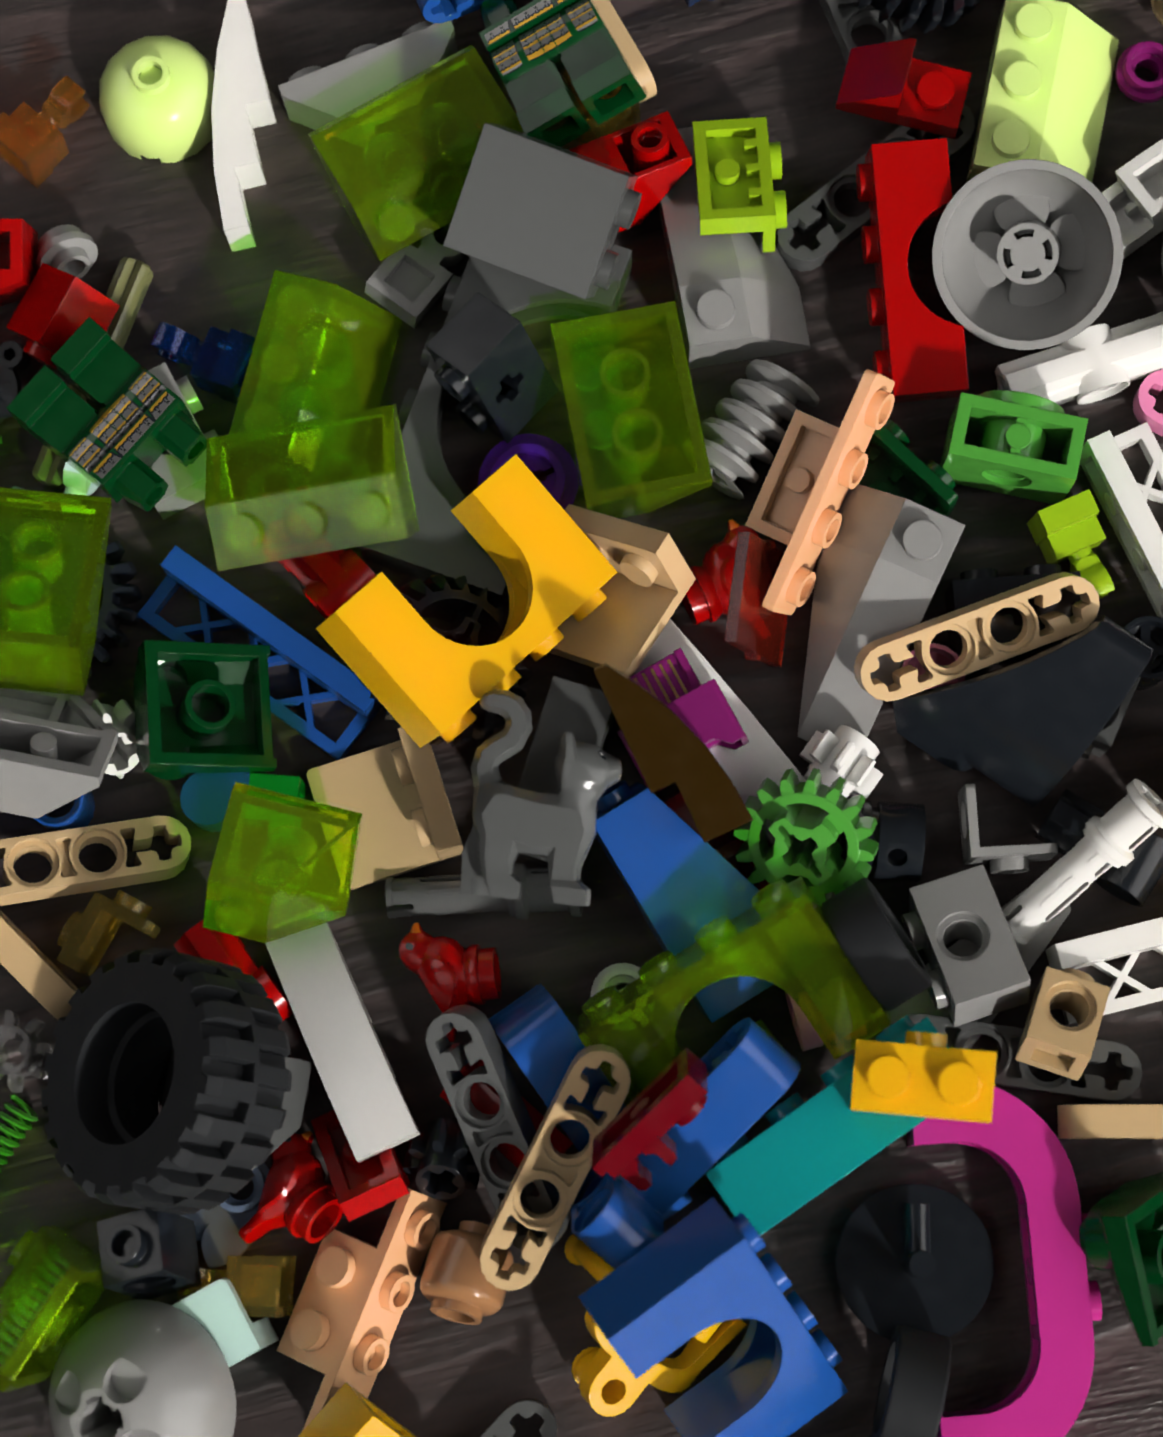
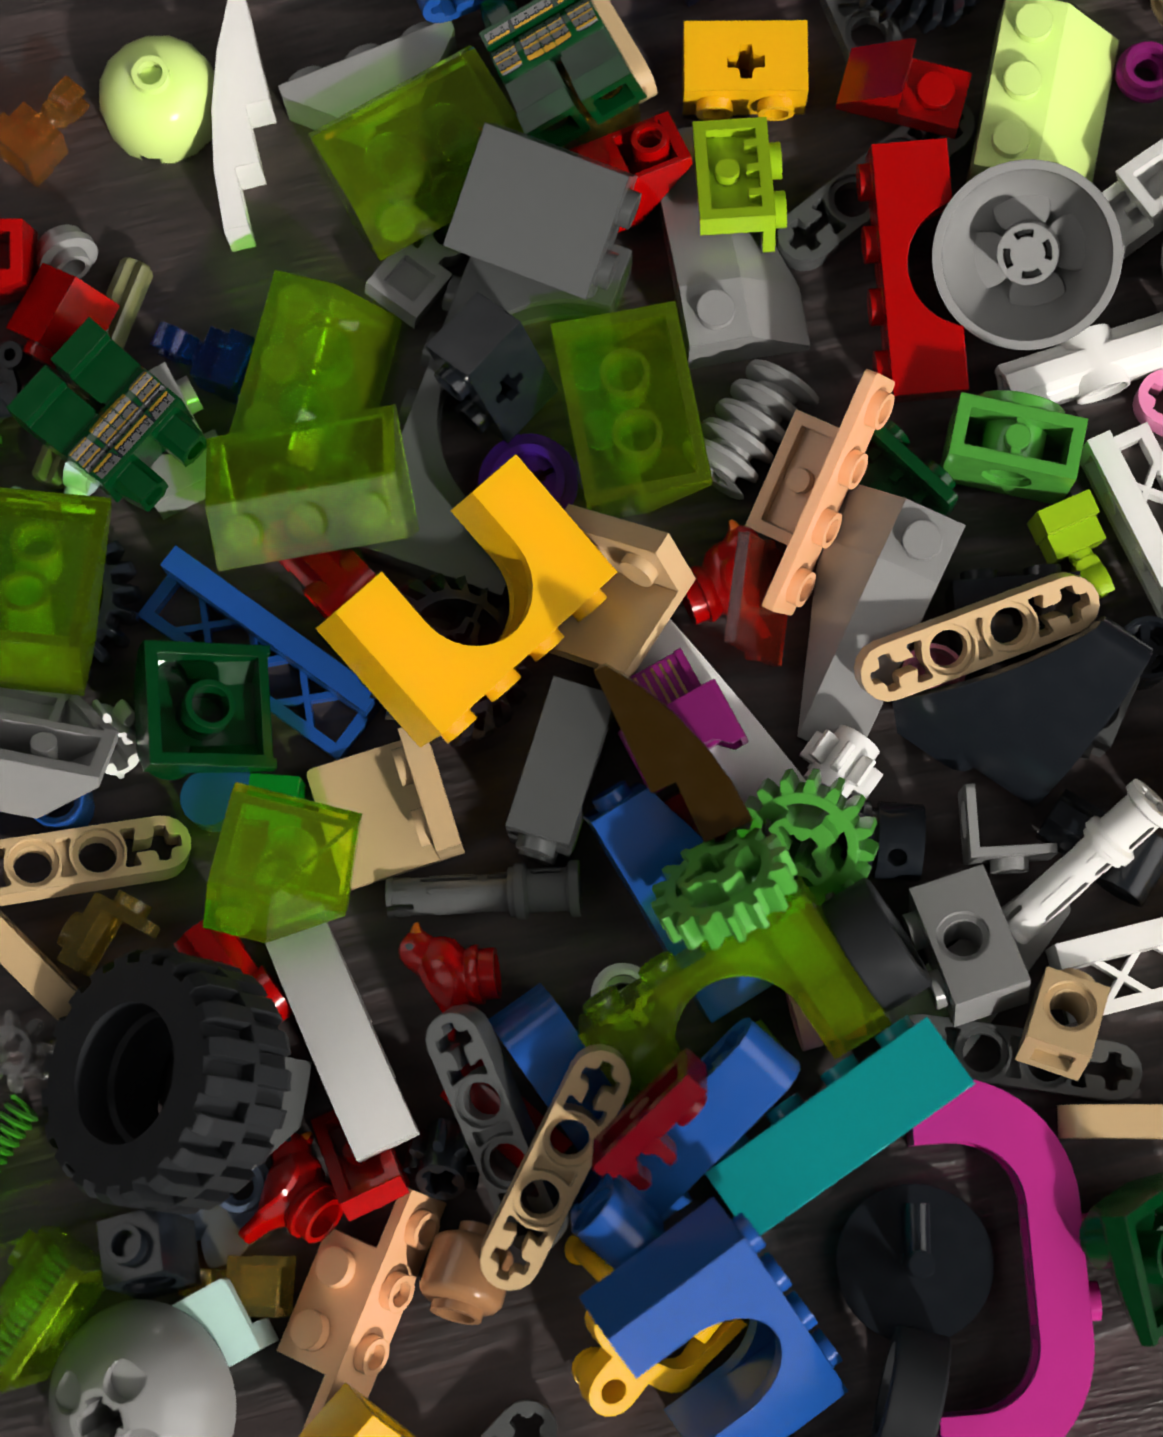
dark grey animal [460,689,622,907] -> none
yellow brick [850,1031,997,1124] -> none
none -> bright green gear [651,828,798,950]
none -> yellow brick [682,20,808,121]

